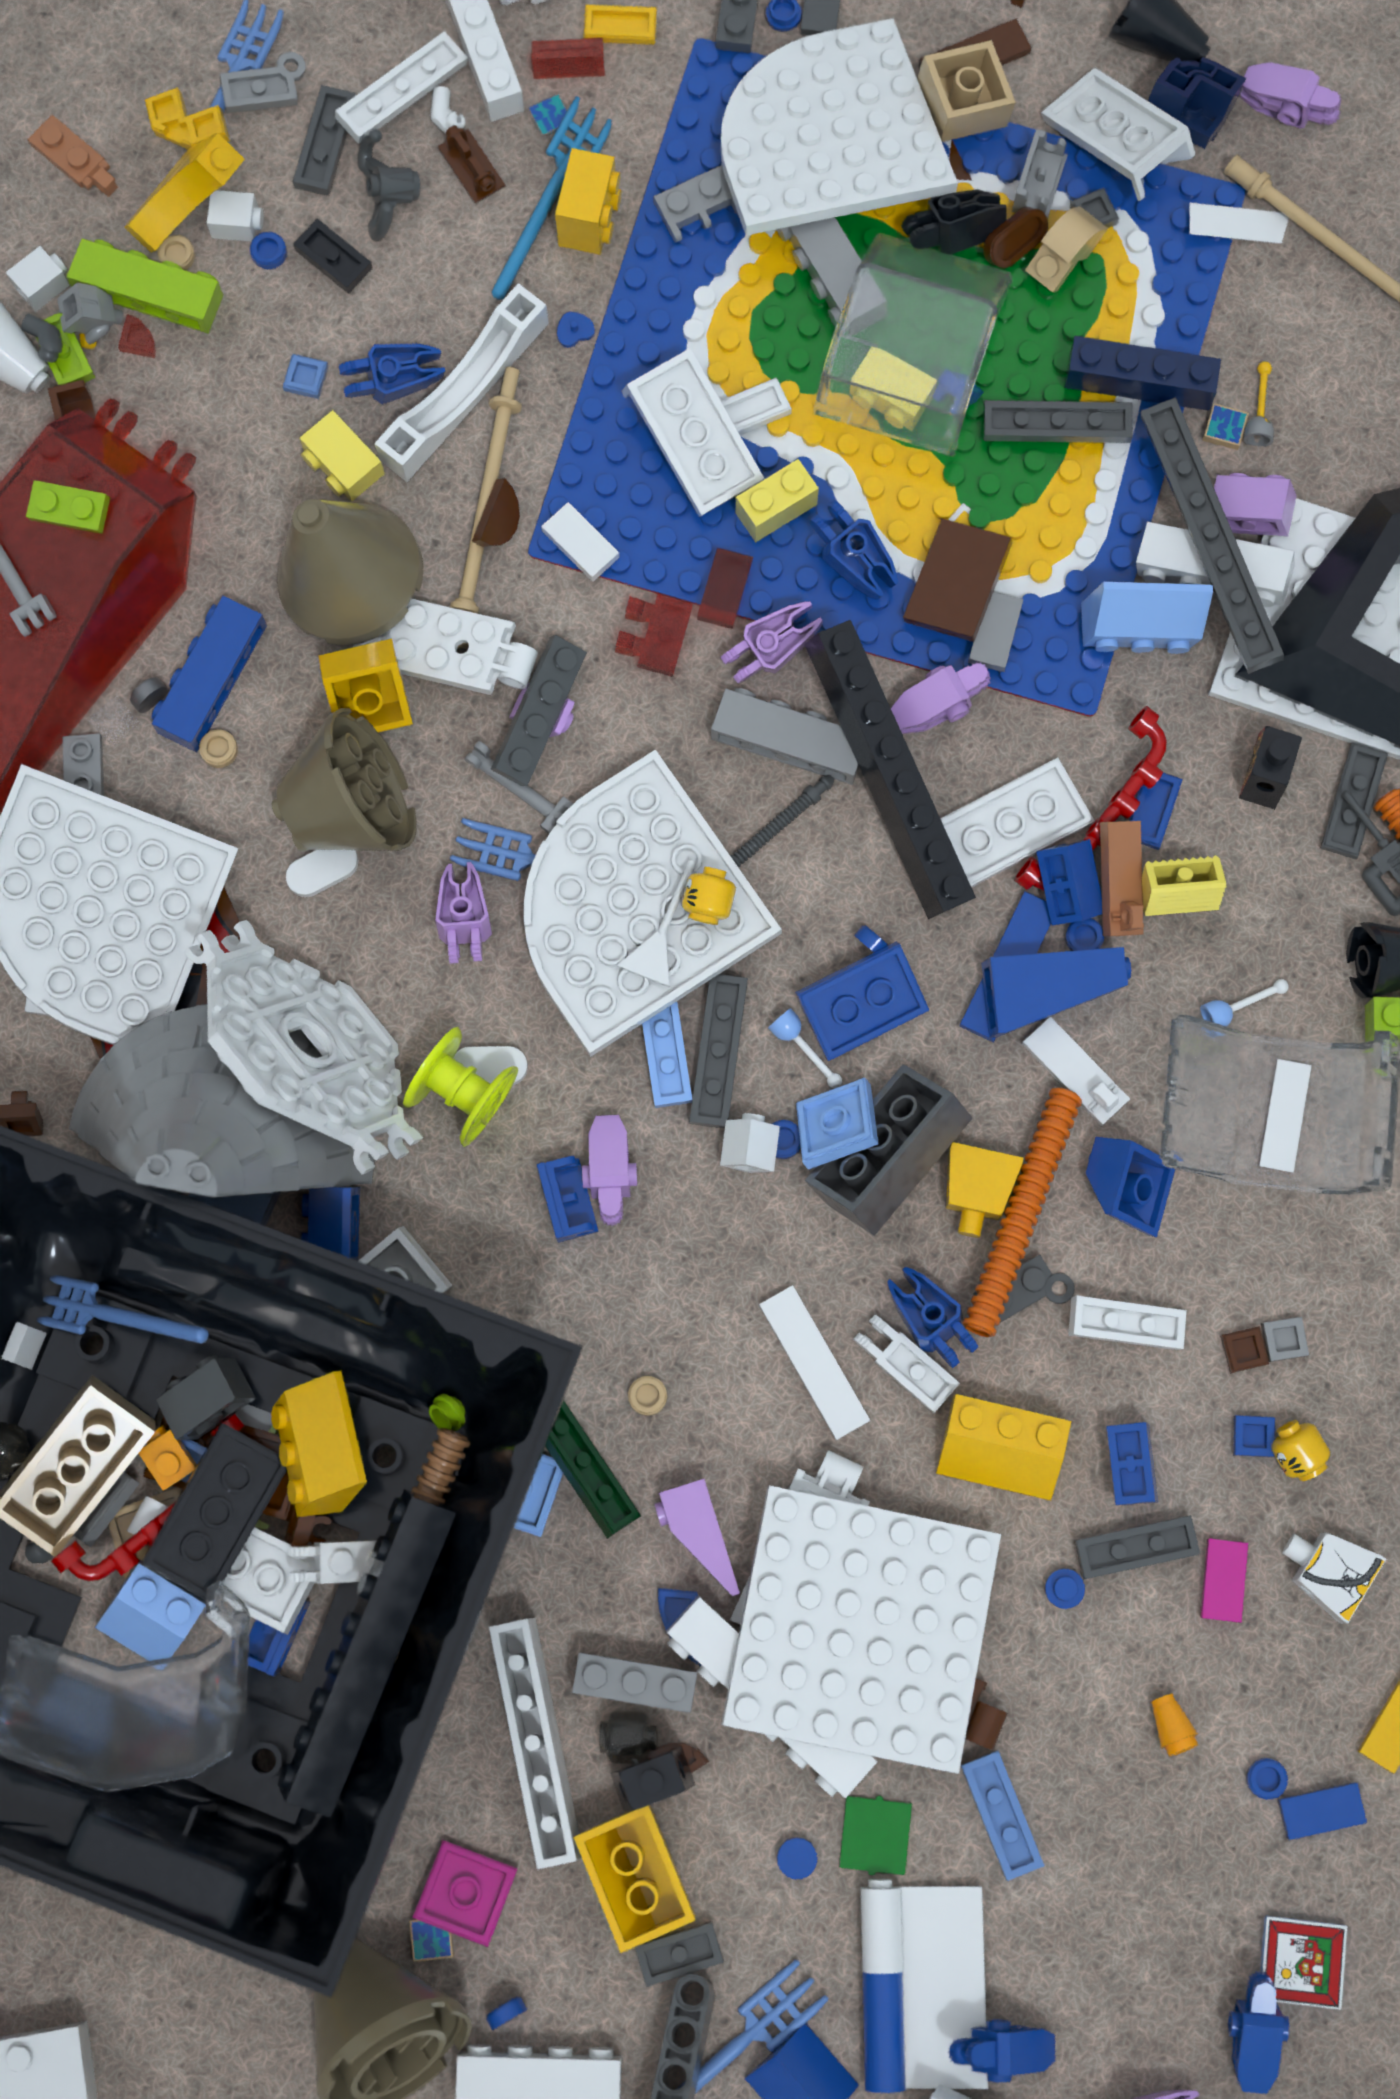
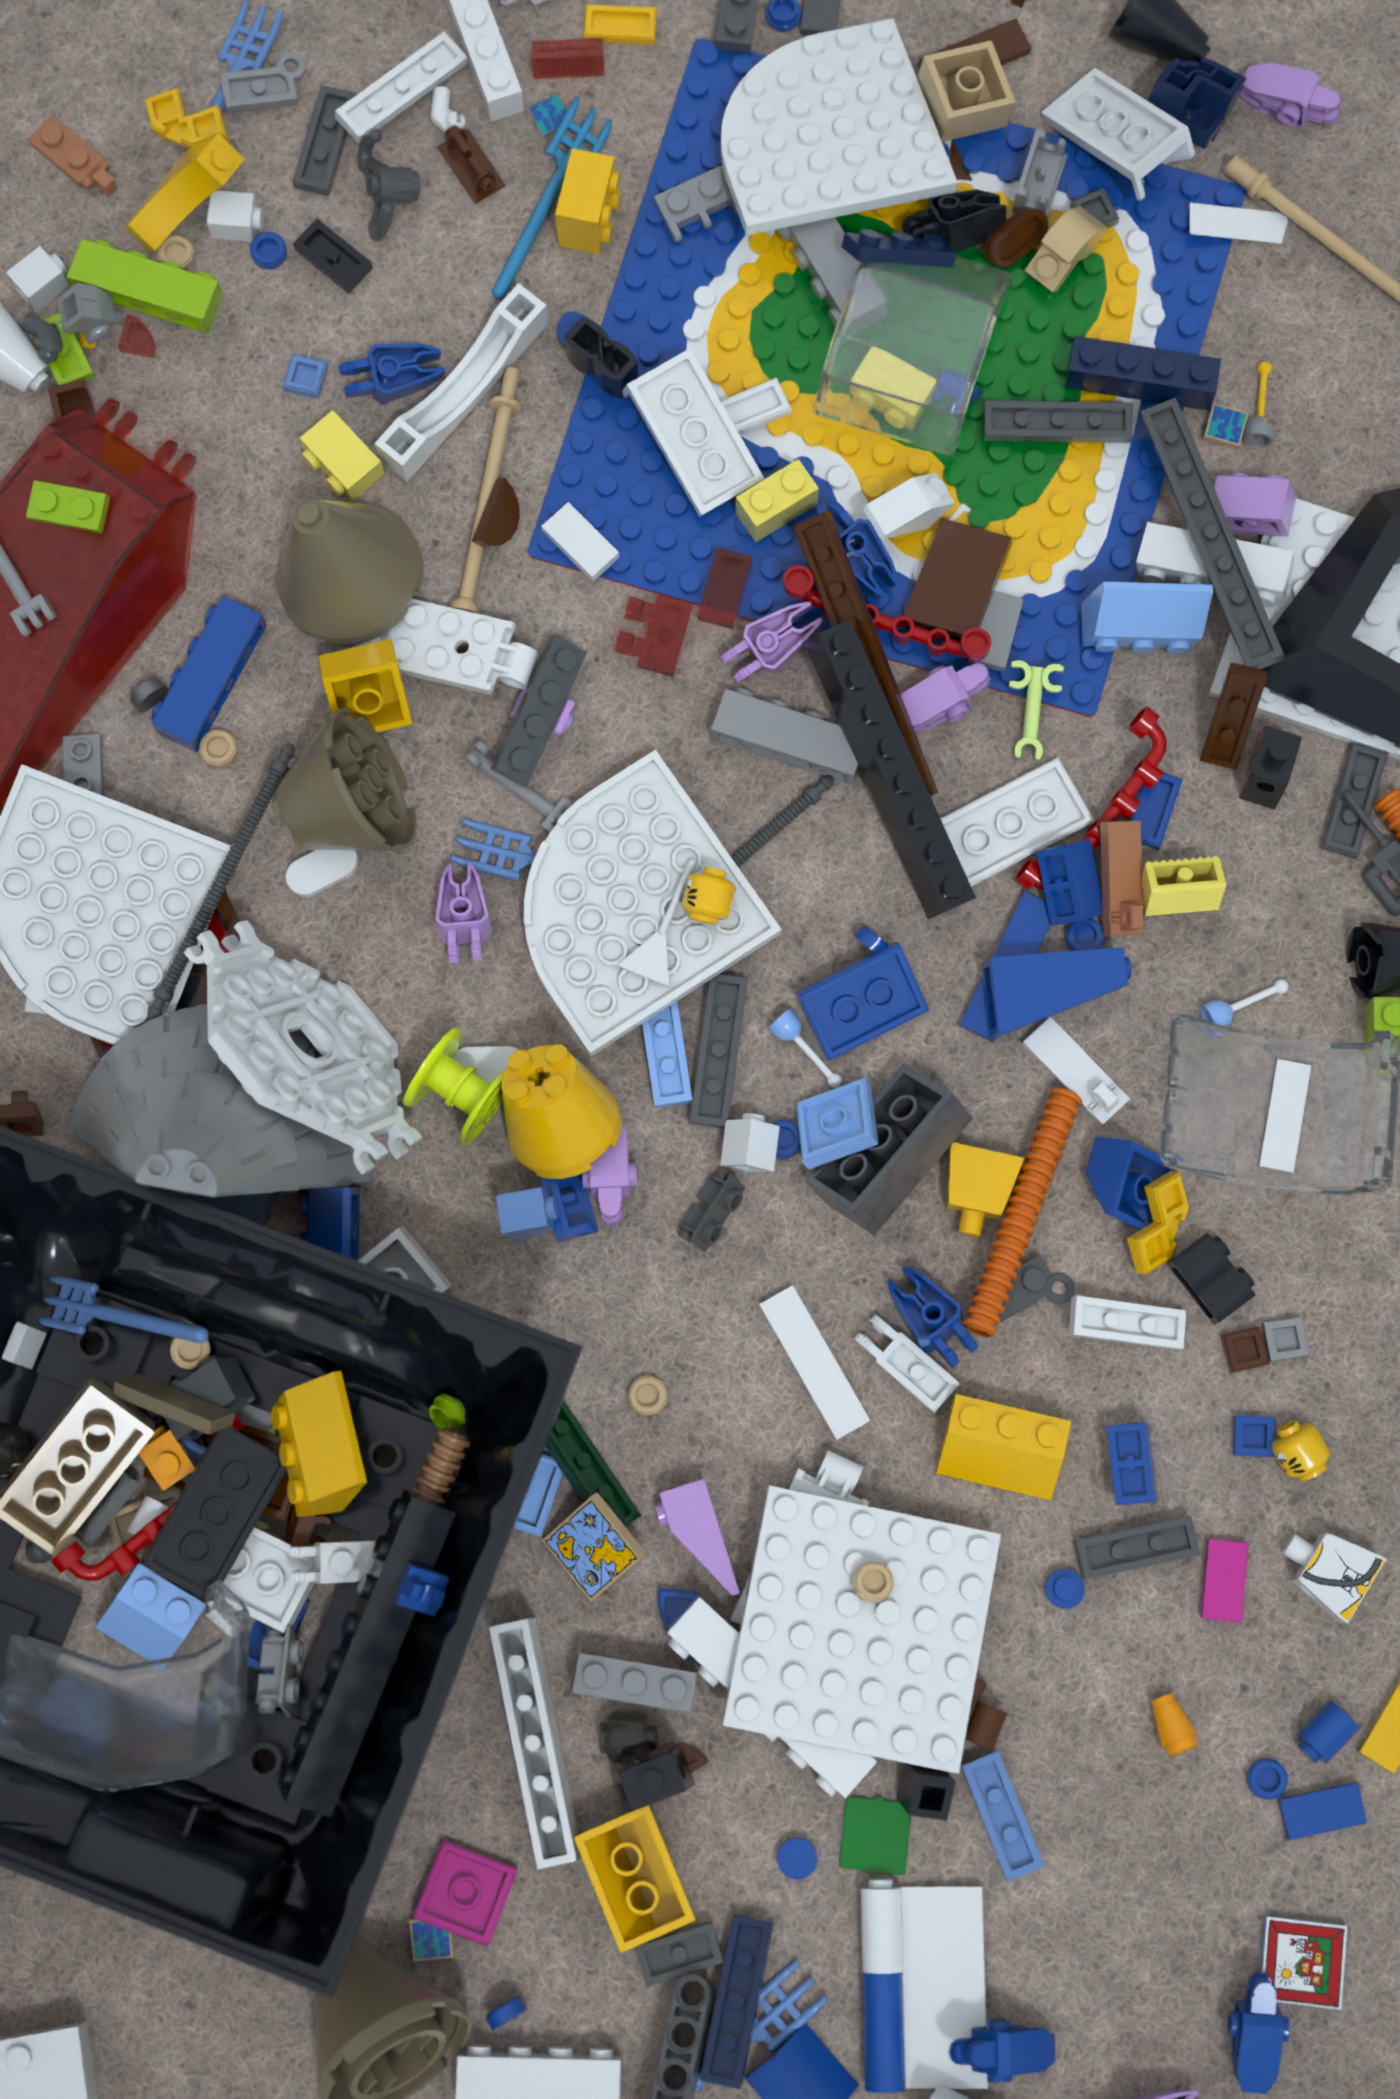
none -> dark tan tile [113,1374,235,1435]
none -> dark grey hose [147,742,295,1020]
none -> tan tile [169,1337,210,1369]
none -> light grey hinge [256,1626,304,1717]
none -> blue tile [394,1562,449,1616]
none -> medium blue slope [496,1187,558,1242]
none -> yellow cone [501,1044,622,1179]
none -> tile [542,1492,647,1602]
none -> black brick [564,317,638,399]
none -> dark grey hinge [678,1170,745,1252]
none -> dark blue plate [700,1914,774,2090]
none -> red bar [783,565,991,661]
none -> reddish brown tile [793,511,938,796]
none -> dark blue plate [841,229,957,267]
none -> tan tile [852,1561,894,1602]
none -> white slope [862,473,955,539]
none -> black brick [896,1763,956,1821]
none -> yellowish green bar [1009,660,1064,760]
none -> yellow tile [1127,1171,1189,1275]
none -> black brick [1167,1233,1255,1325]
none -> reddish brown tile [1200,662,1268,770]
none -> blue brick [1297,1700,1360,1764]

